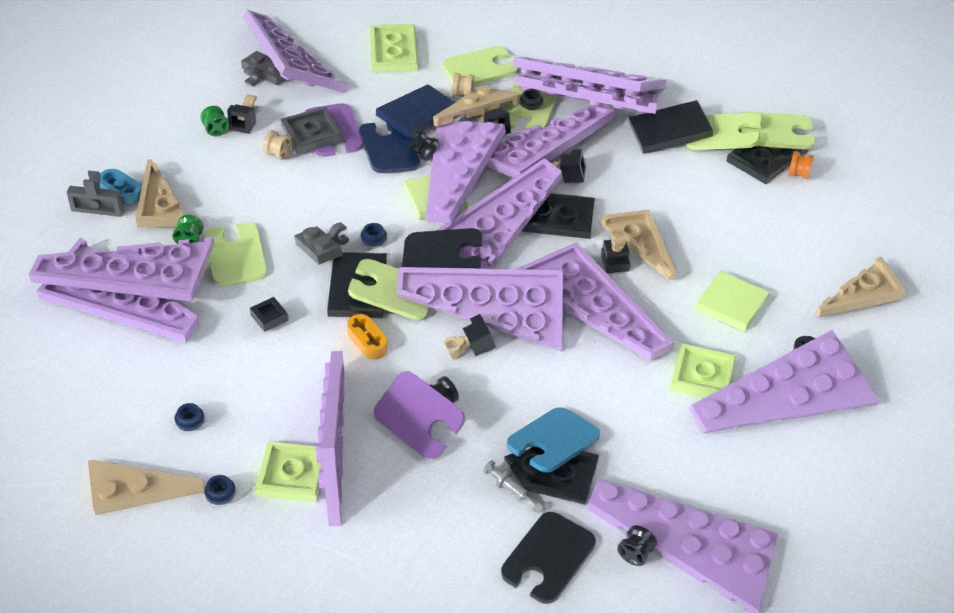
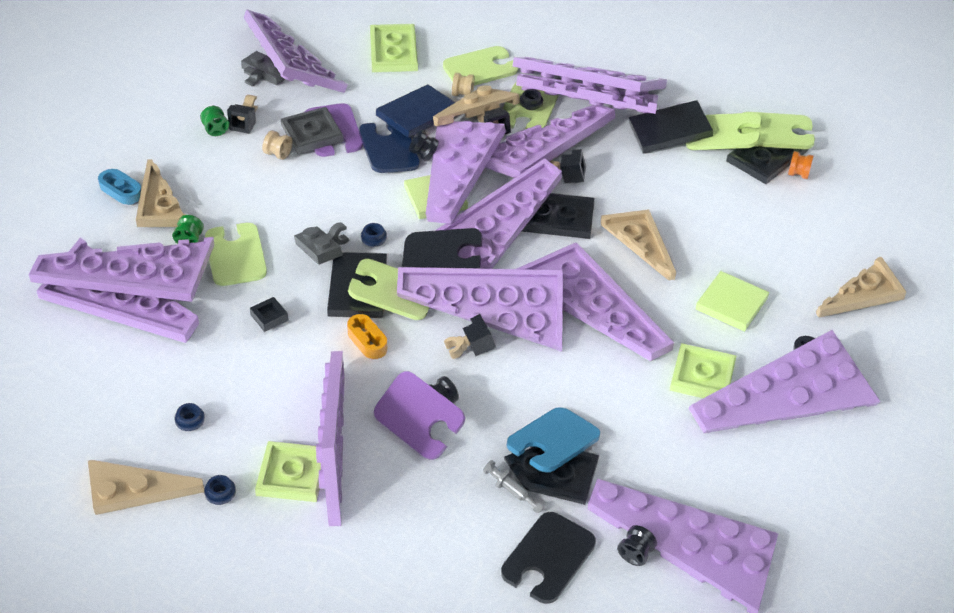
dark grey plate [66,170,124,217] -> none
black piece [601,227,631,273] -> none

